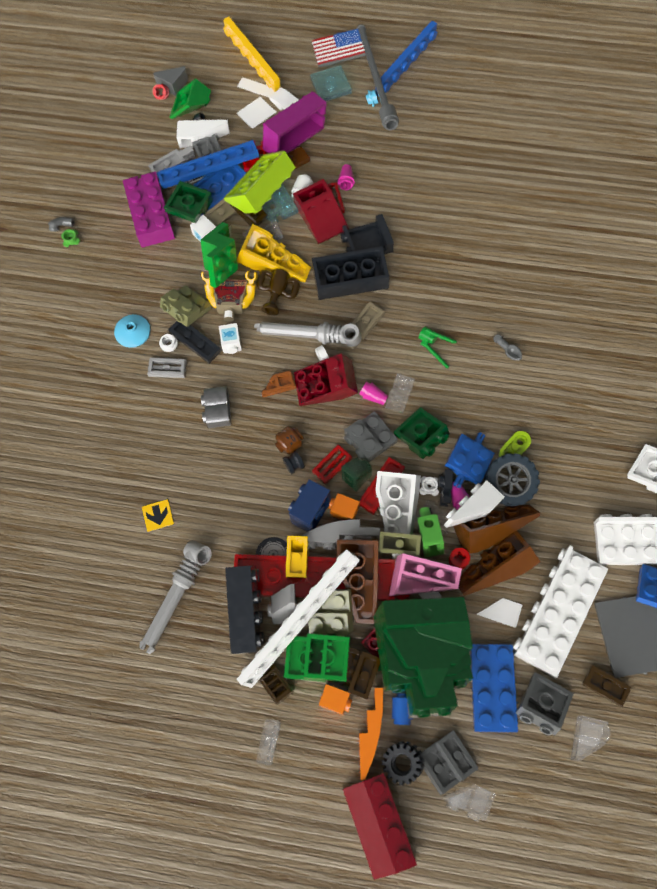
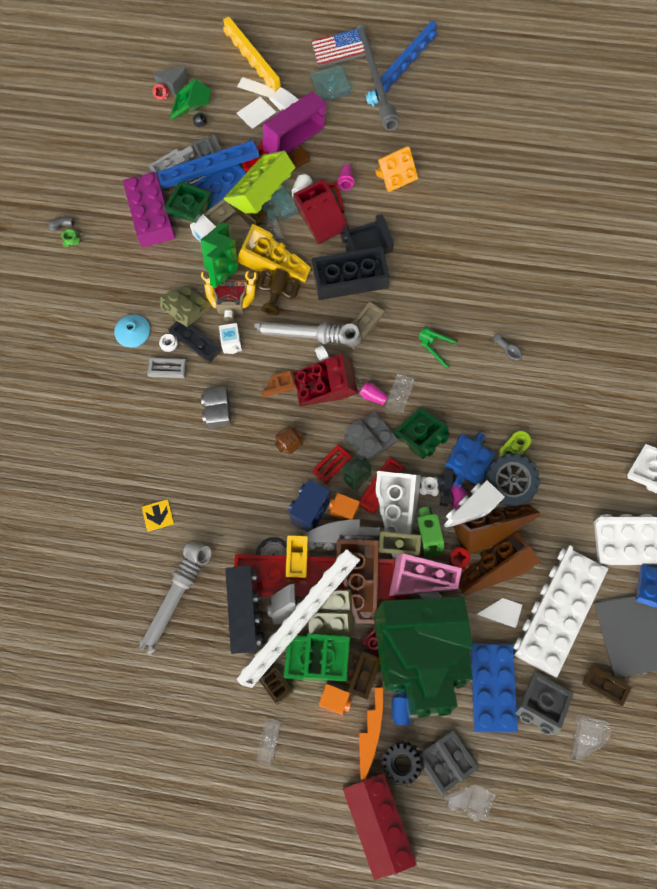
white slope [177,119,230,148] -> none
black wheel [282,451,305,475] -> none
none -> light orange bracket [375,146,418,192]

